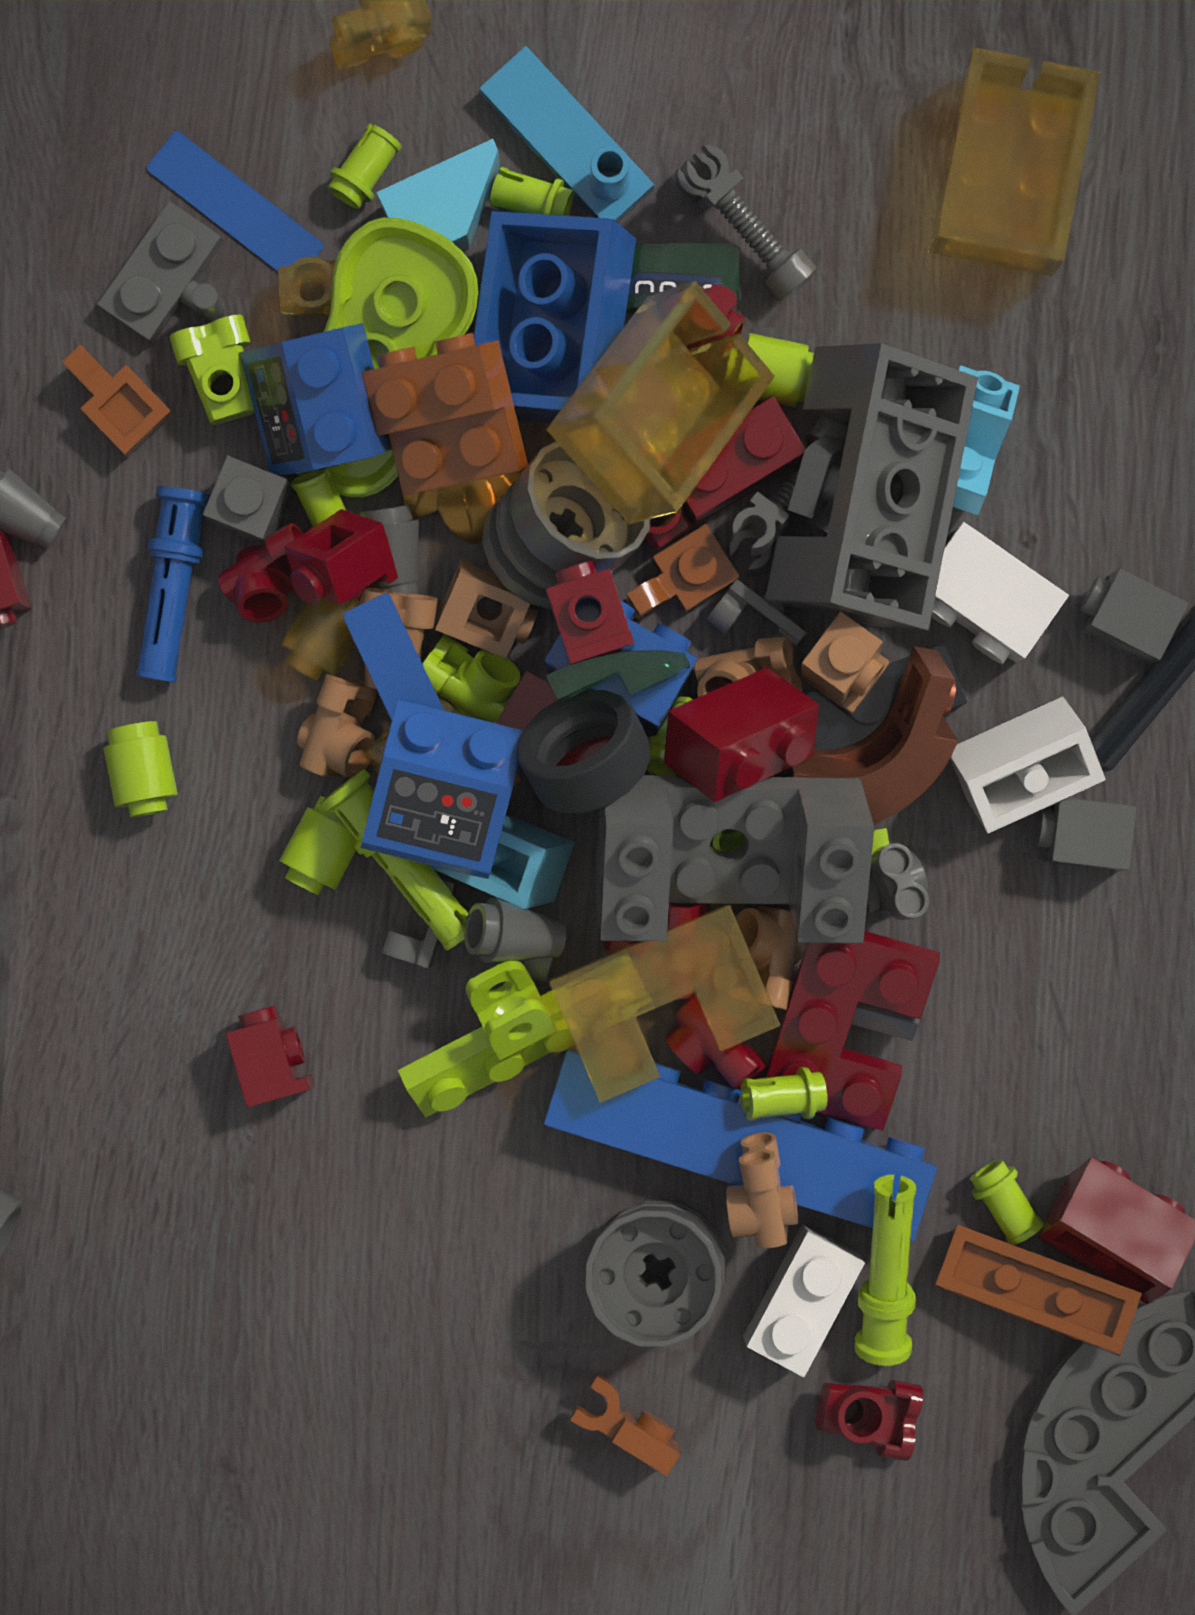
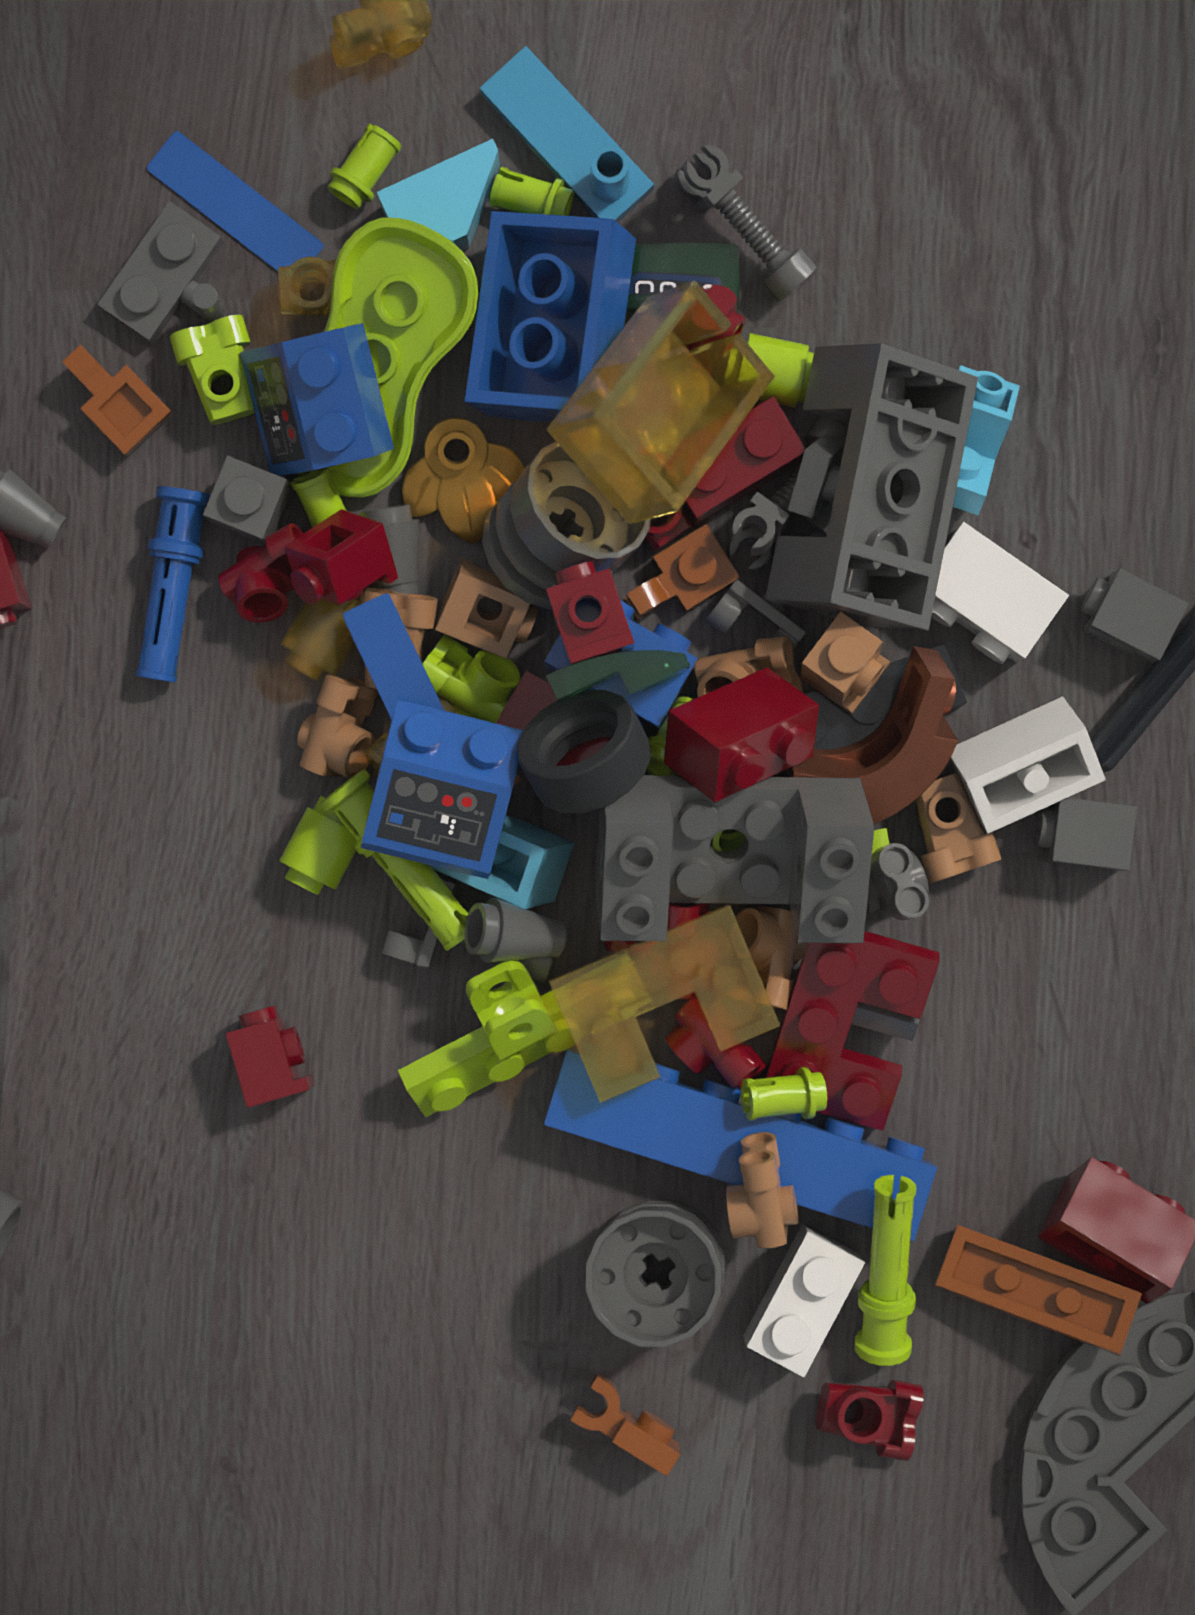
lime brick [103,721,178,818] -> none
dark orange plate [362,333,528,496] -> none
clear yellow piece [929,47,1100,277] -> none
lime pin [970,1159,1043,1245] -> none
none -> medium nougat plate [915,773,1002,883]

